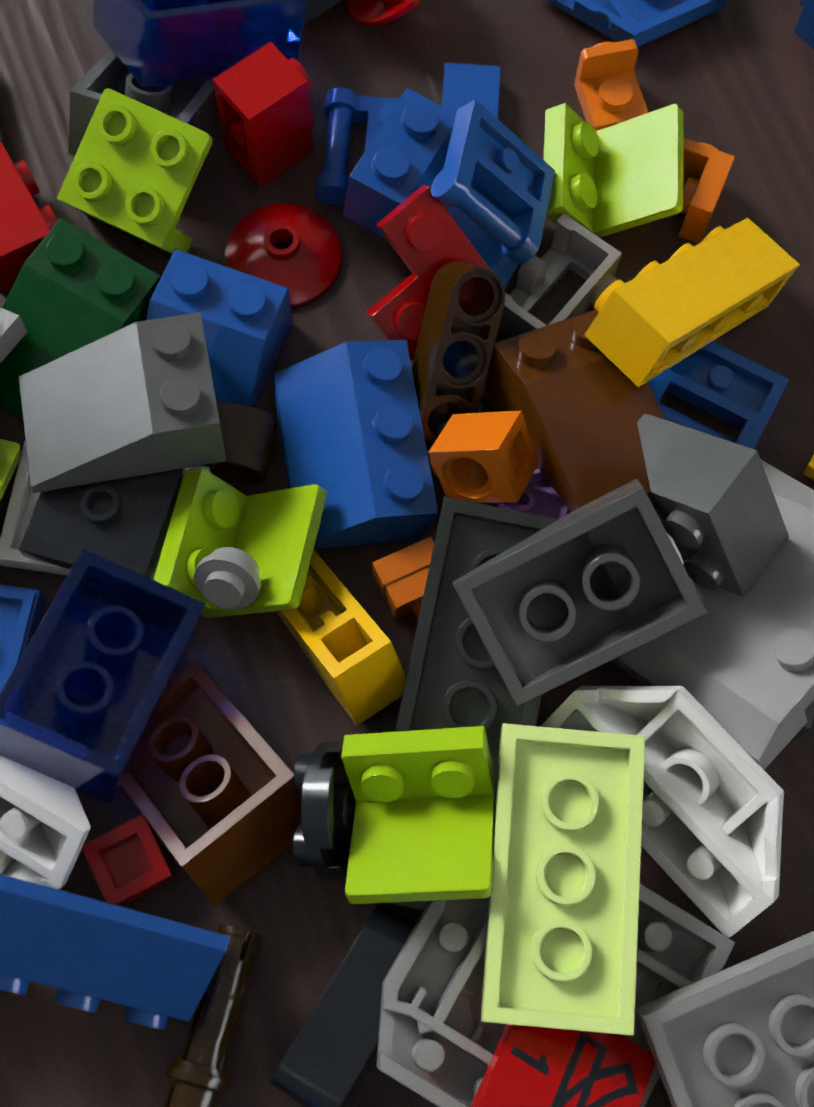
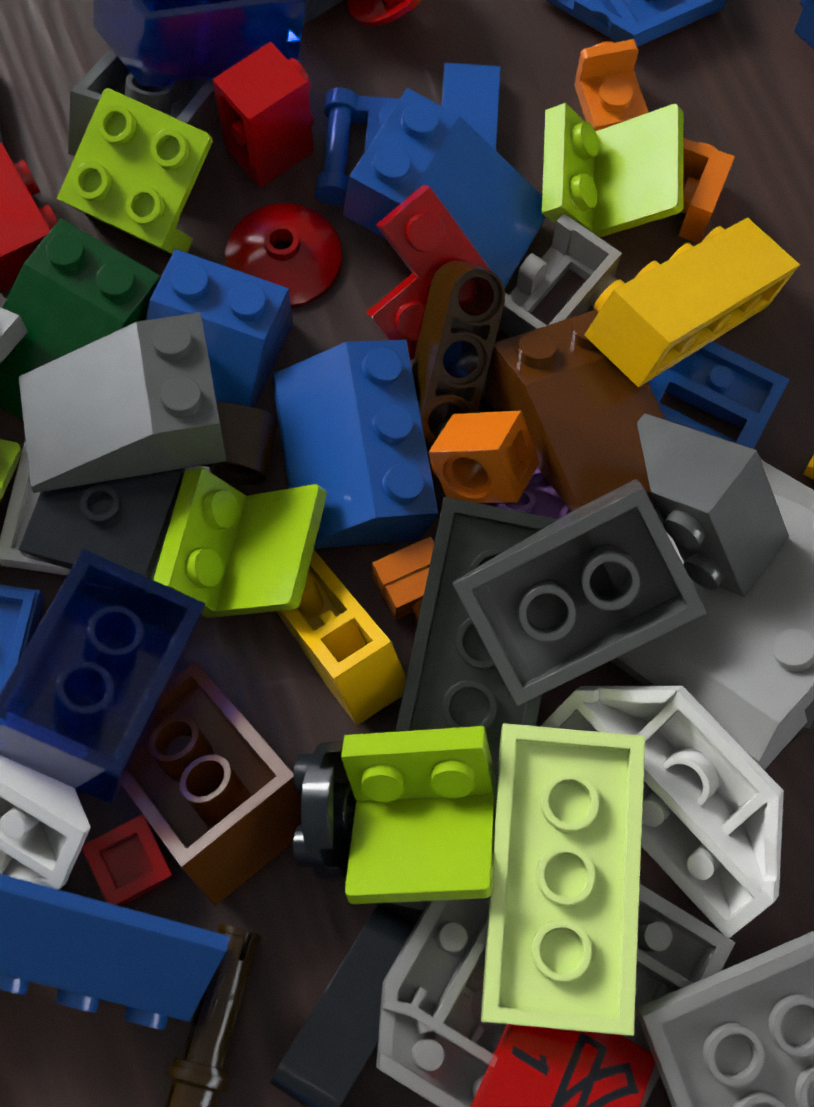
light grey plate [194,547,261,609] -> none
blue plate [431,99,555,265] -> none

